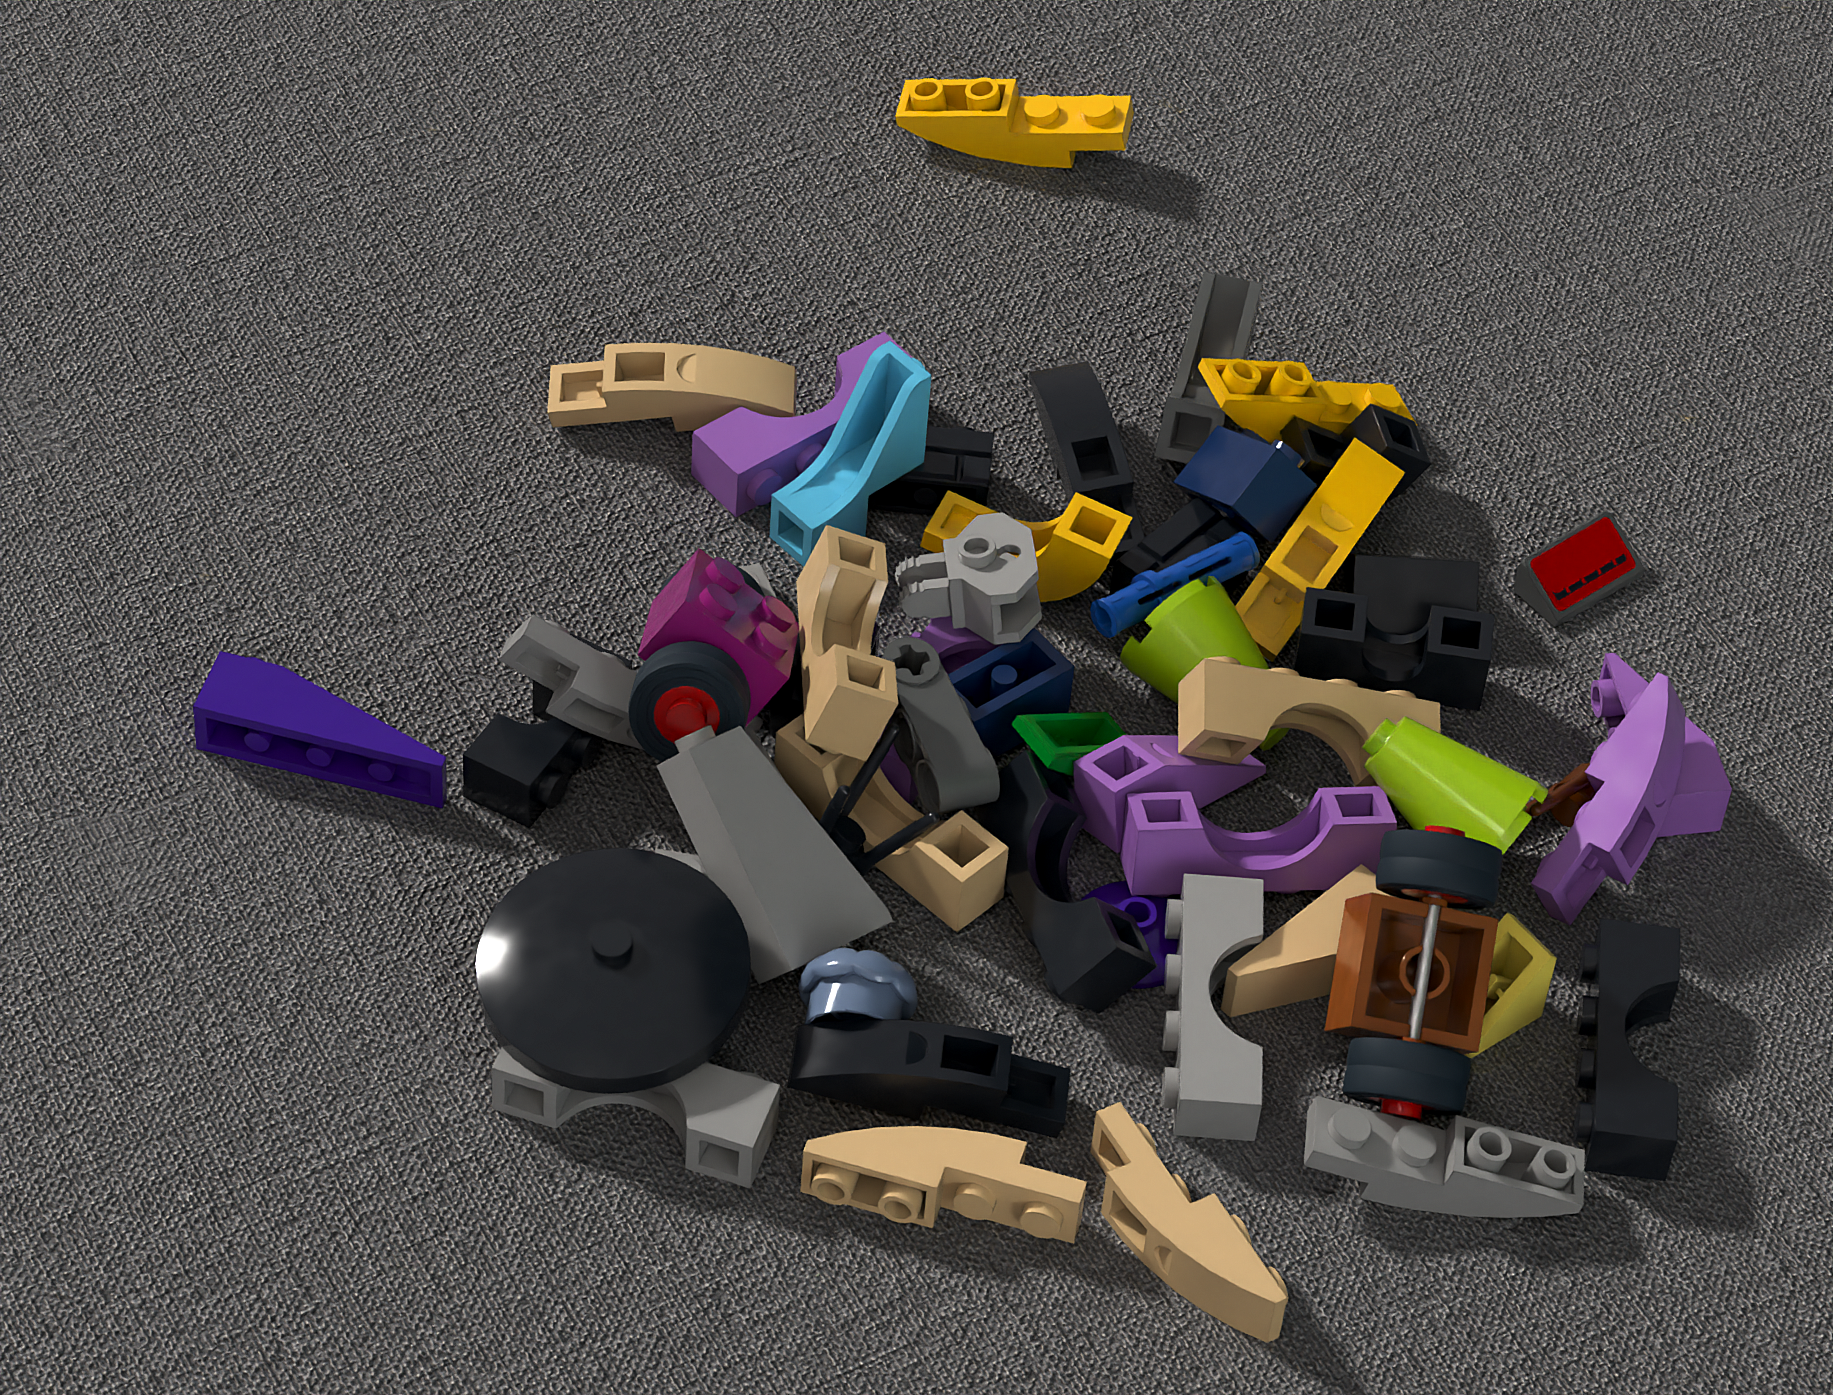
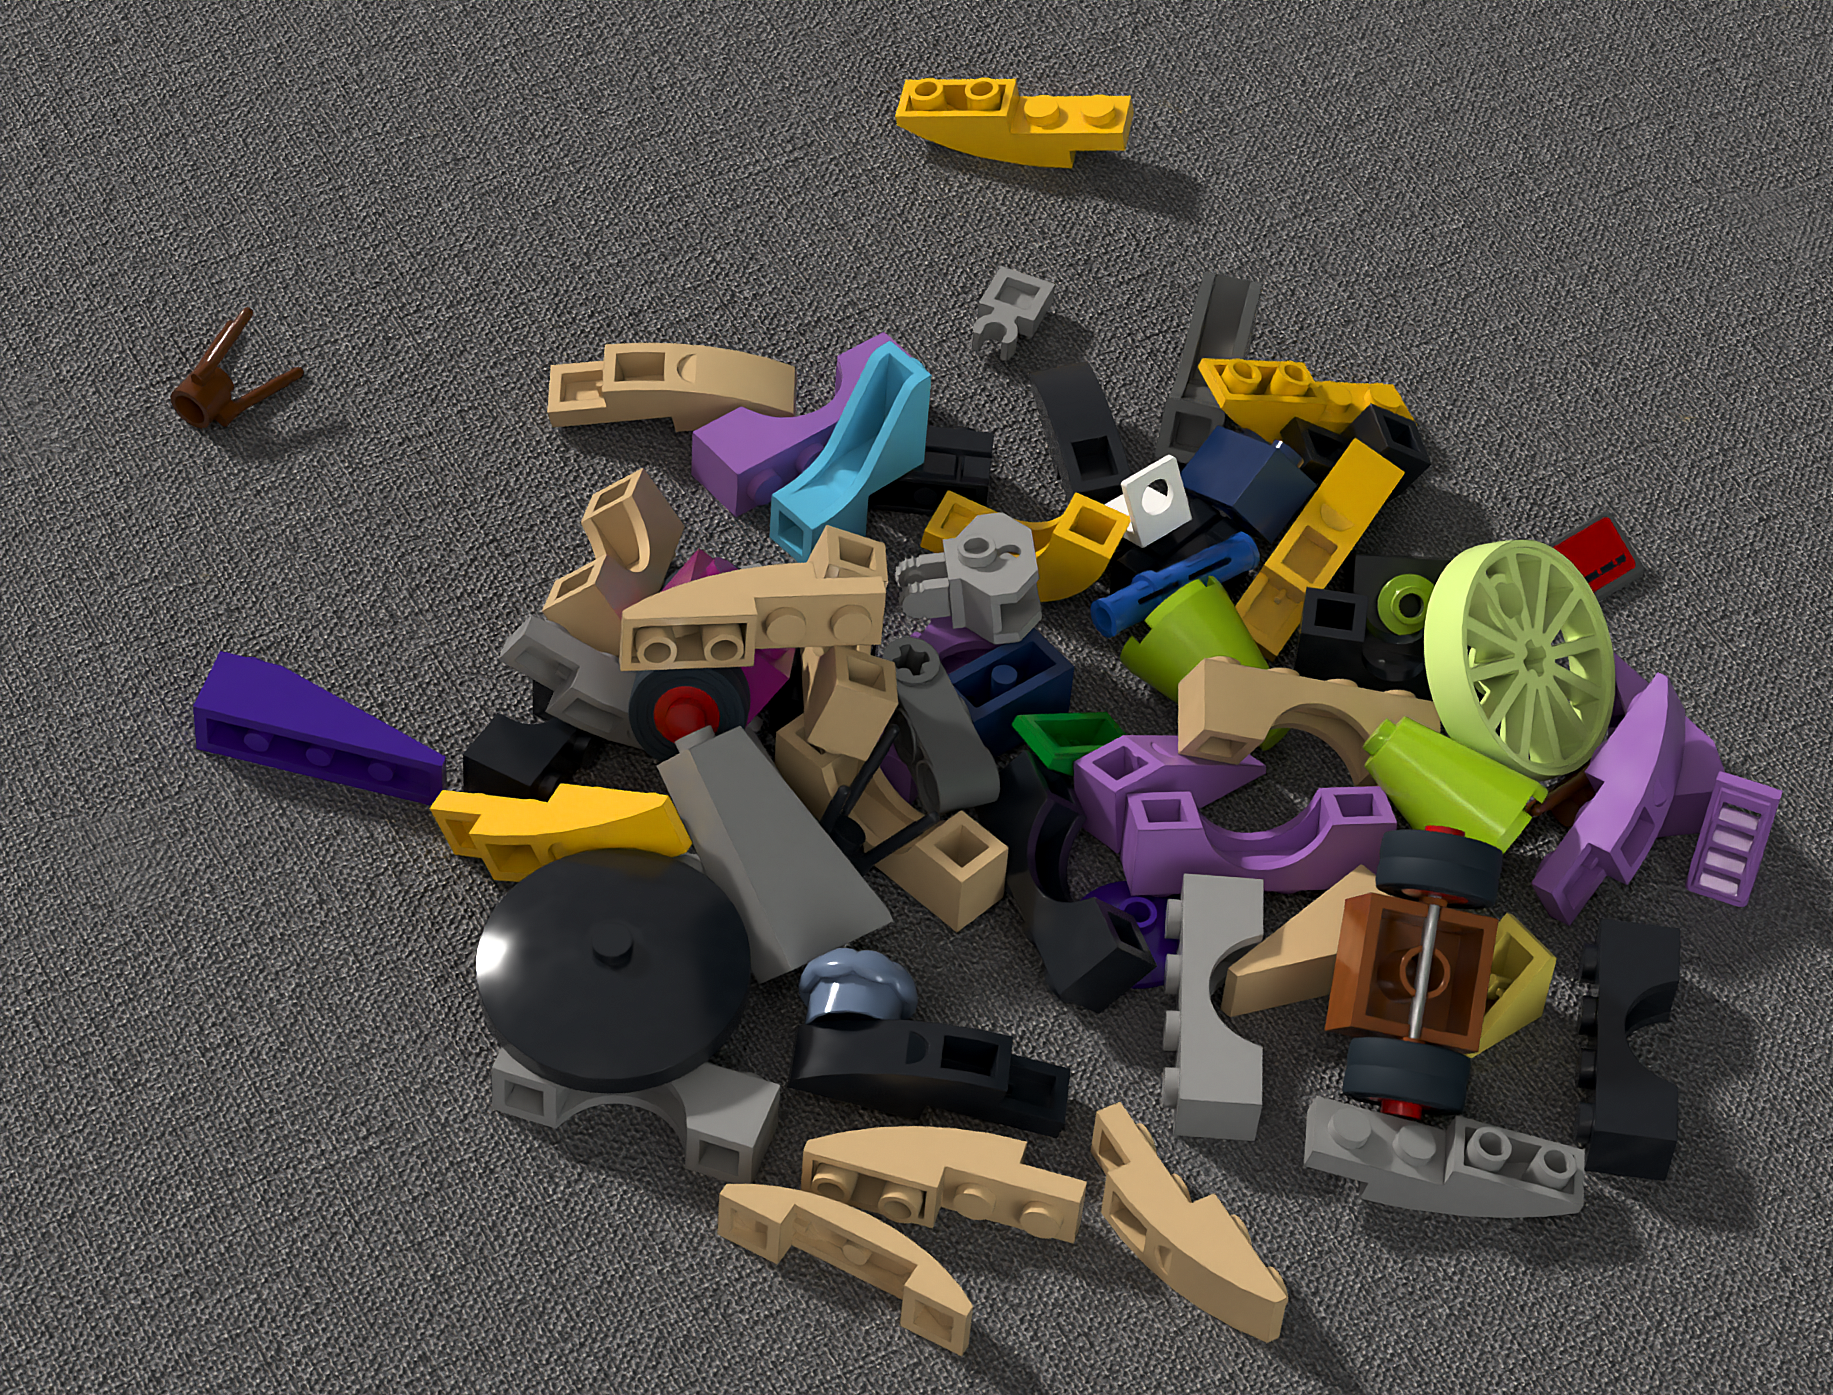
none -> reddish brown plant [170,307,304,429]
none -> yellow slope [429,783,692,882]
none -> tan arch [542,468,685,658]
none -> tan slope [619,562,886,671]
none -> tan slope [717,1184,973,1356]
none -> light grey plate [971,266,1055,361]
none -> white bracket [1105,455,1192,548]
none -> lime plate [1378,574,1435,635]
none -> yellowish green piece [1424,540,1615,782]
none -> medium lavender slope [1685,771,1783,907]

